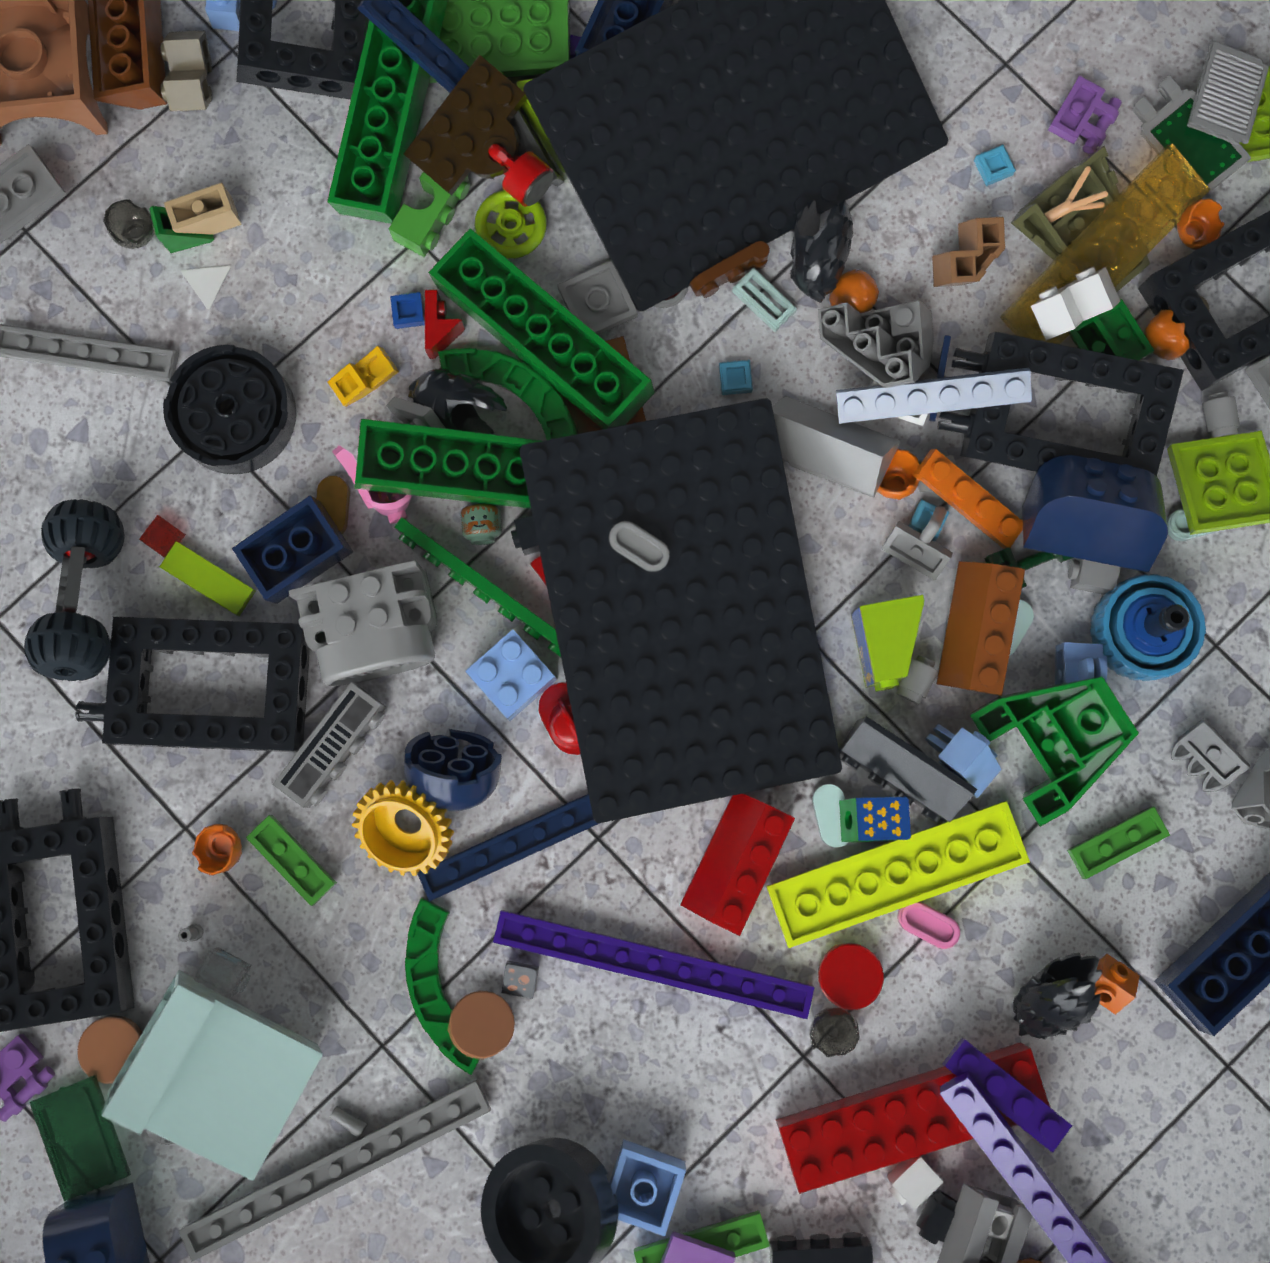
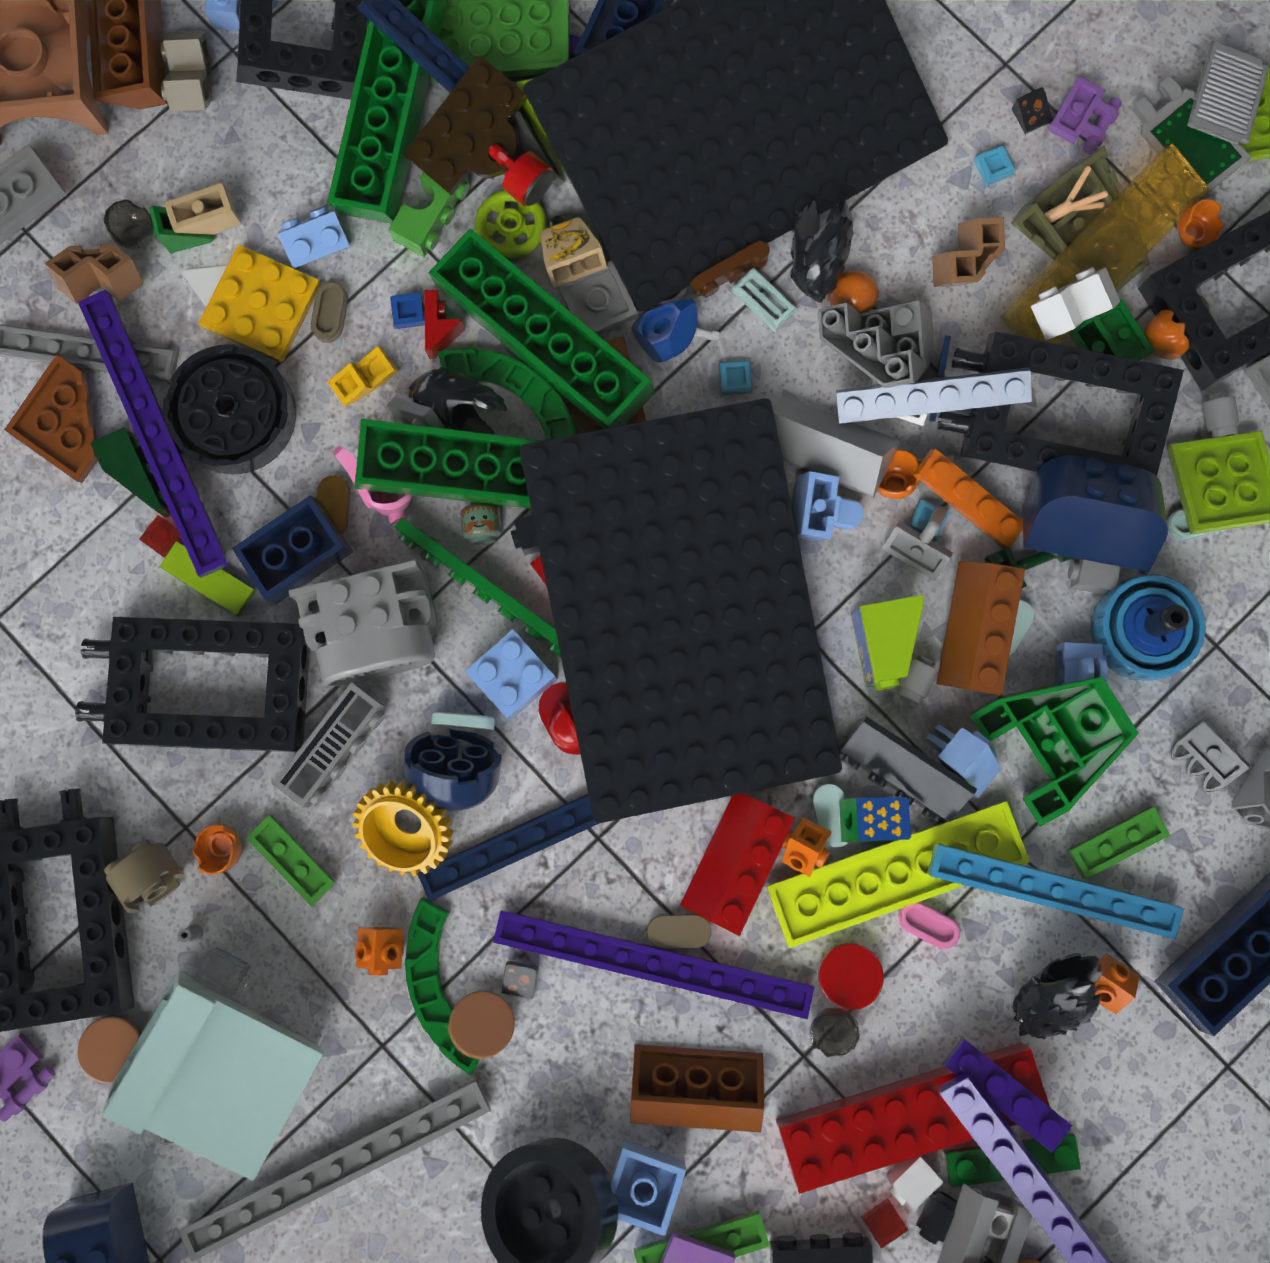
black plate [24,499,125,681] -> none
clear green piece [29,1075,131,1201] -> none
light grey piece [330,1106,368,1138] -> none
light grey tile [609,521,669,572] -> none
none -> dark orange plate [4,354,98,483]
none -> medium nougat brick [45,243,143,304]
none -> dark purple plate [78,289,230,578]
none -> dark green slope [90,427,171,518]
none -> dark tan brick [104,840,185,914]
none -> yellow plate [198,244,322,364]
none -> light blue bracket [278,206,350,269]
none -> dark tan tile [310,281,348,343]
none -> orange brick [355,927,404,976]
none -> light aqua tile [431,711,495,730]
none -> tan torso [540,215,607,288]
none -> dark orange slope [630,1044,765,1132]
none -> blue hat [631,299,721,363]
none -> dark tan tile [647,914,711,949]
none -> orange brick [781,817,832,877]
none -> light blue brick [792,471,863,542]
none -> clear red plate [861,1198,908,1249]
none -> dark azure plate [927,842,1184,940]
none -> green plate [944,1133,1081,1188]
none -> black slope [1012,87,1053,134]

